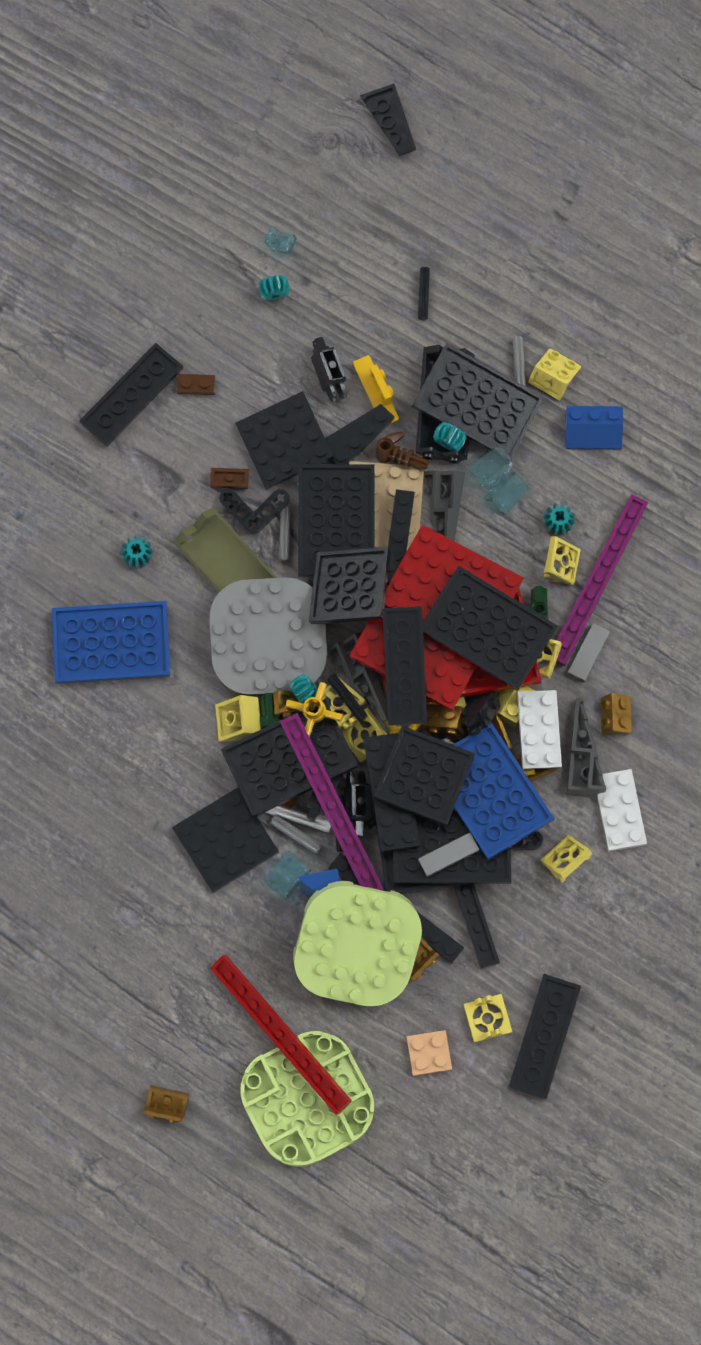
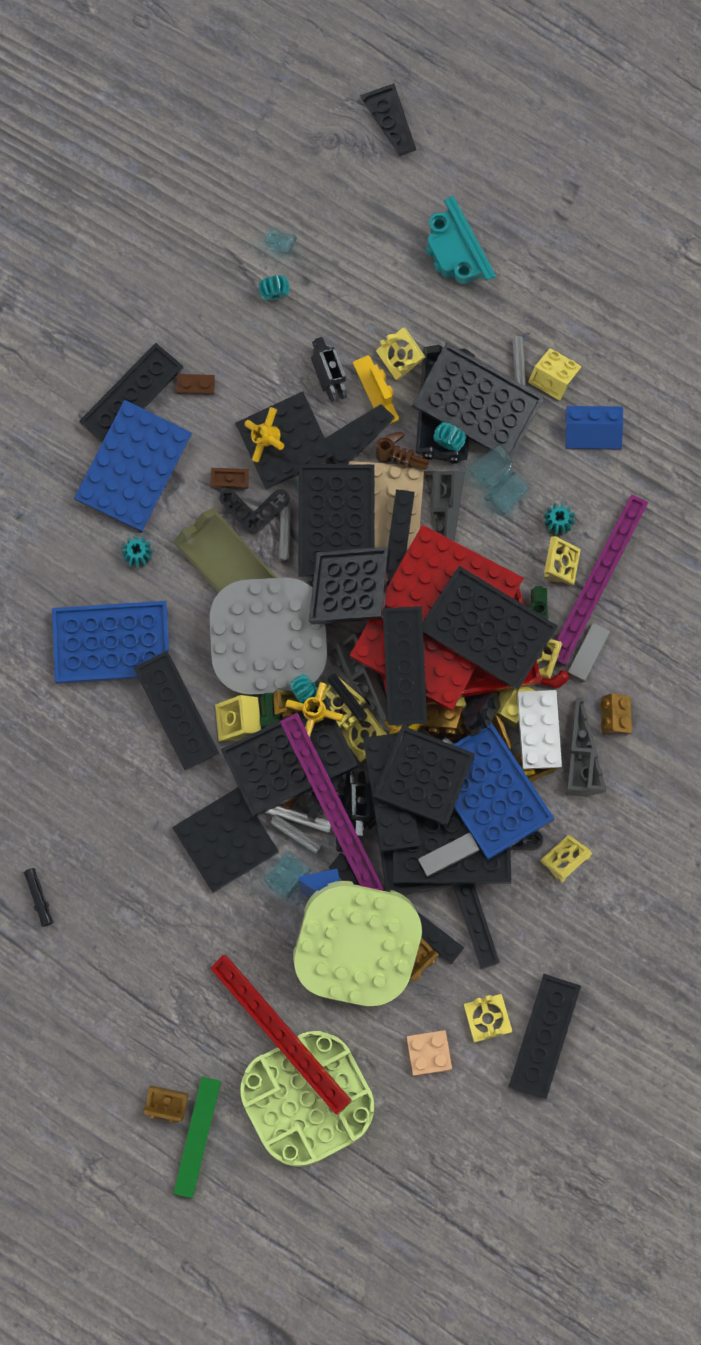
black axle [418,267,430,320] -> none
white plate [597,769,647,852] -> none
none -> black pin [23,868,54,927]
none -> blue plate [74,400,192,532]
none -> black plate [133,650,219,771]
none -> green tile [173,1077,221,1199]
none -> yellow bar [245,407,284,462]
none -> light yellow piece [376,328,426,380]
none -> teal brick [425,196,496,284]
none -> red arm [541,670,569,689]

